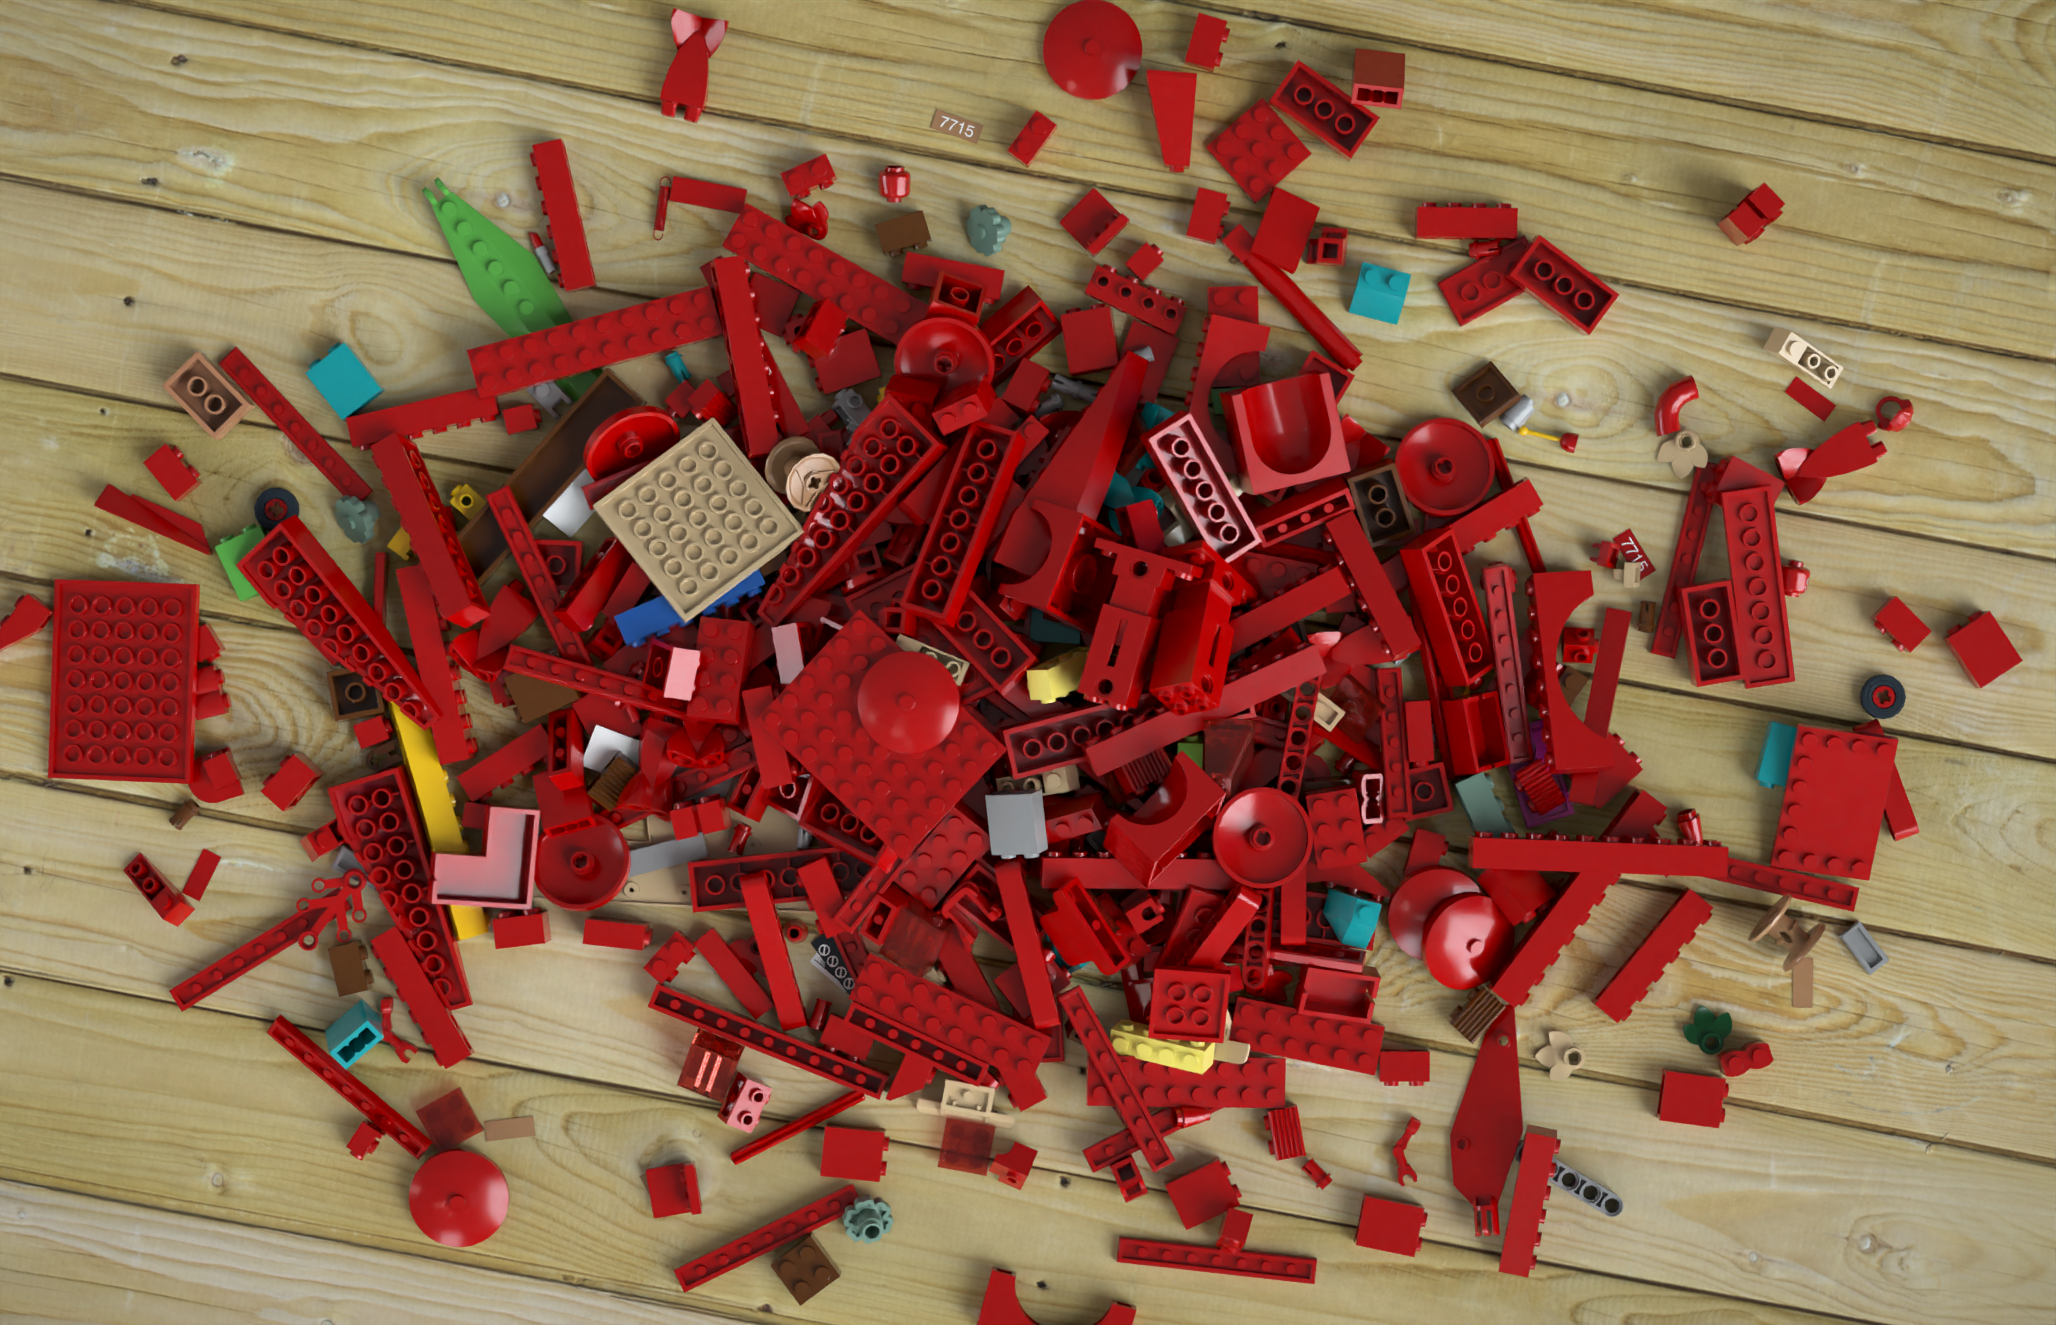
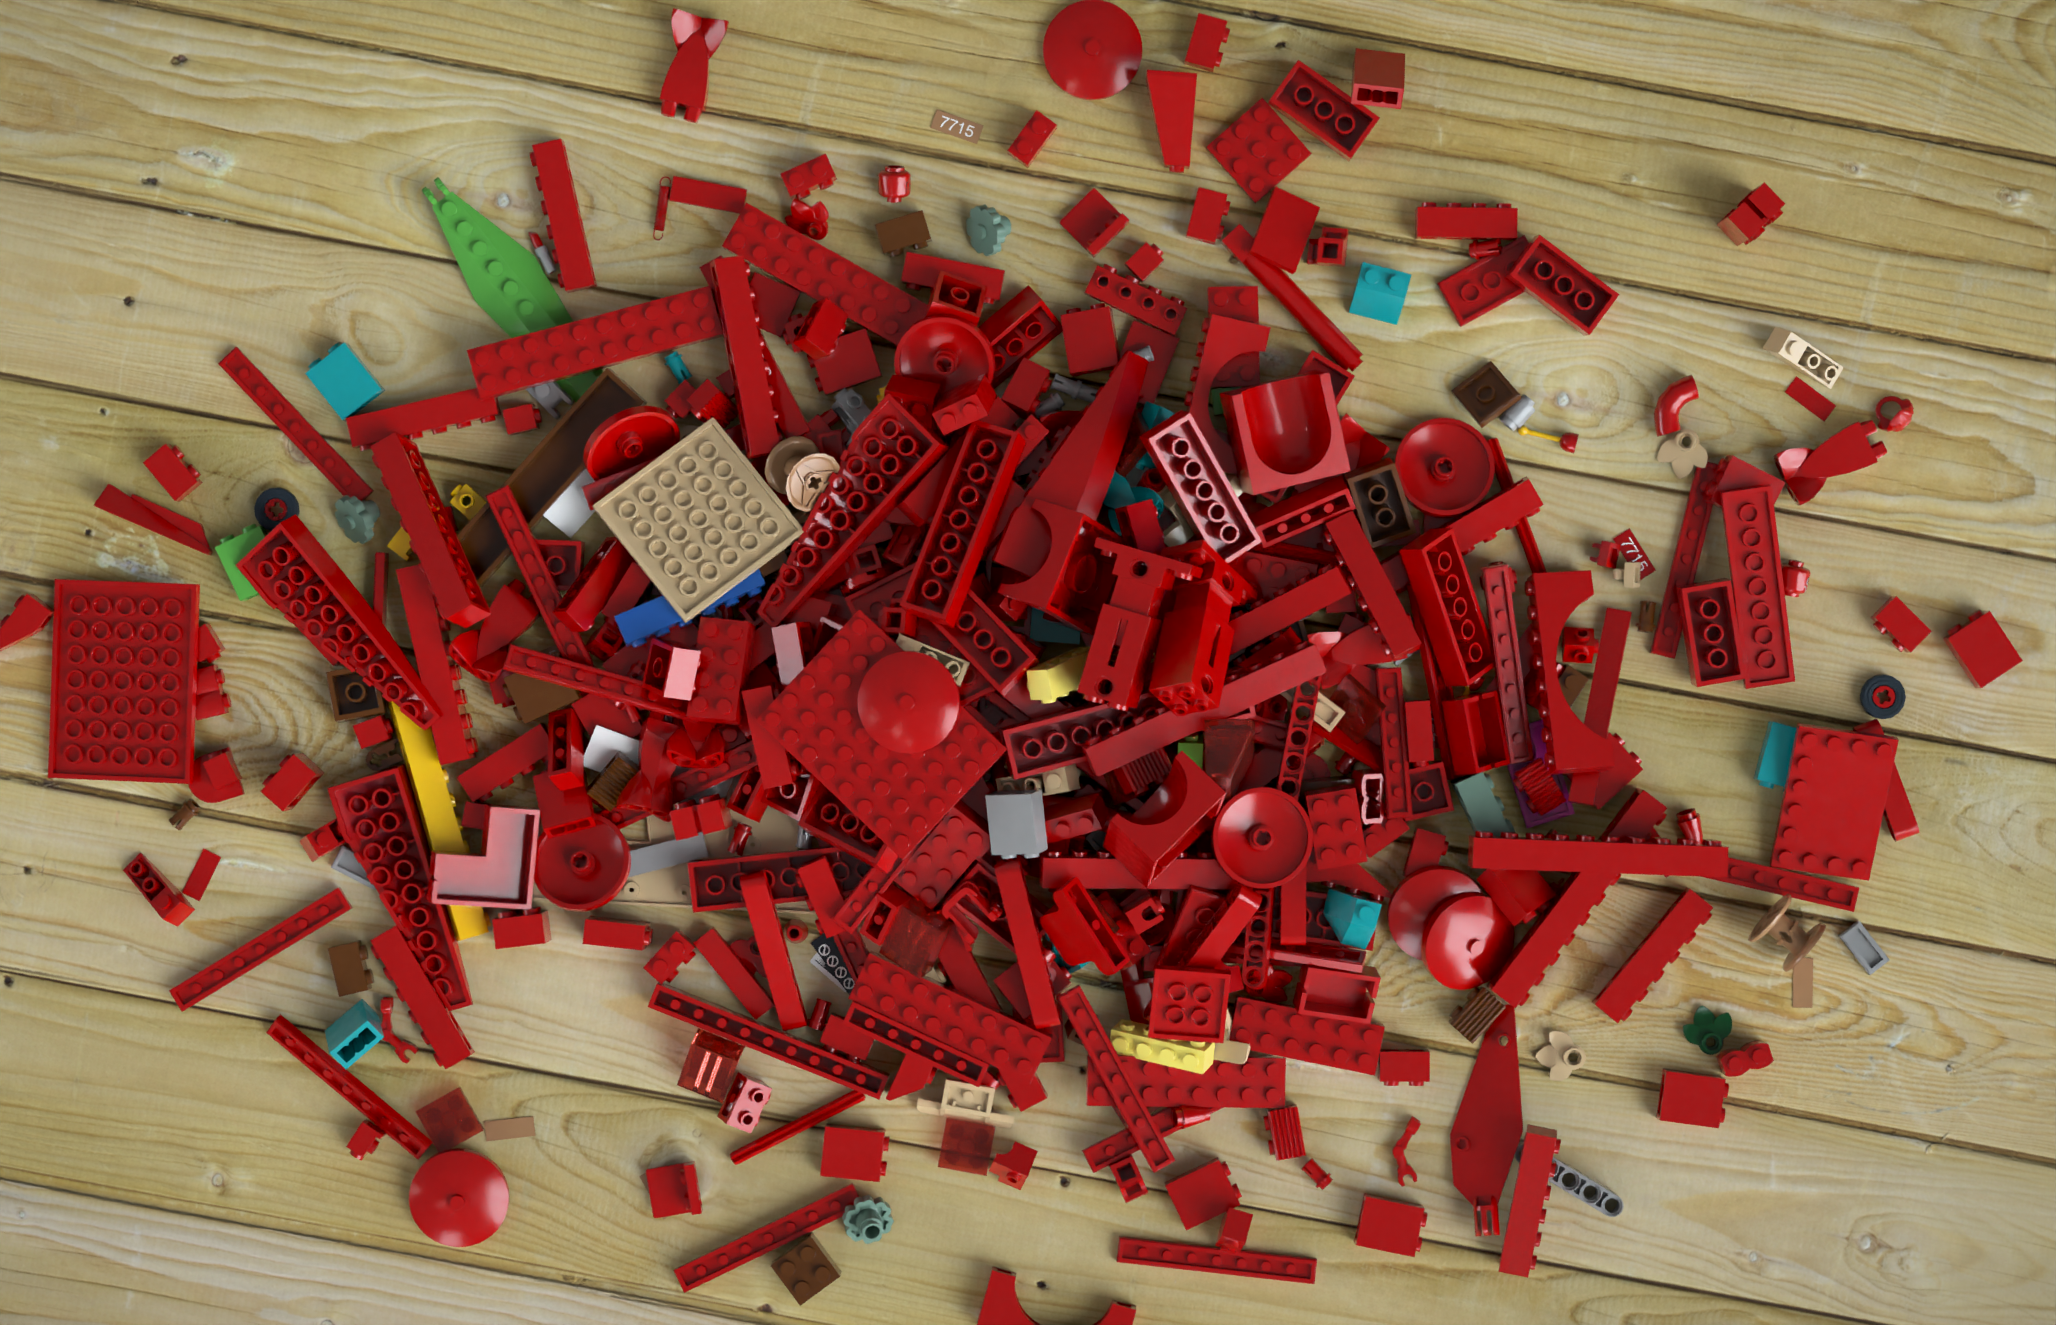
nougat brick [162,351,255,441] -> none
red plant [296,868,367,951] -> none

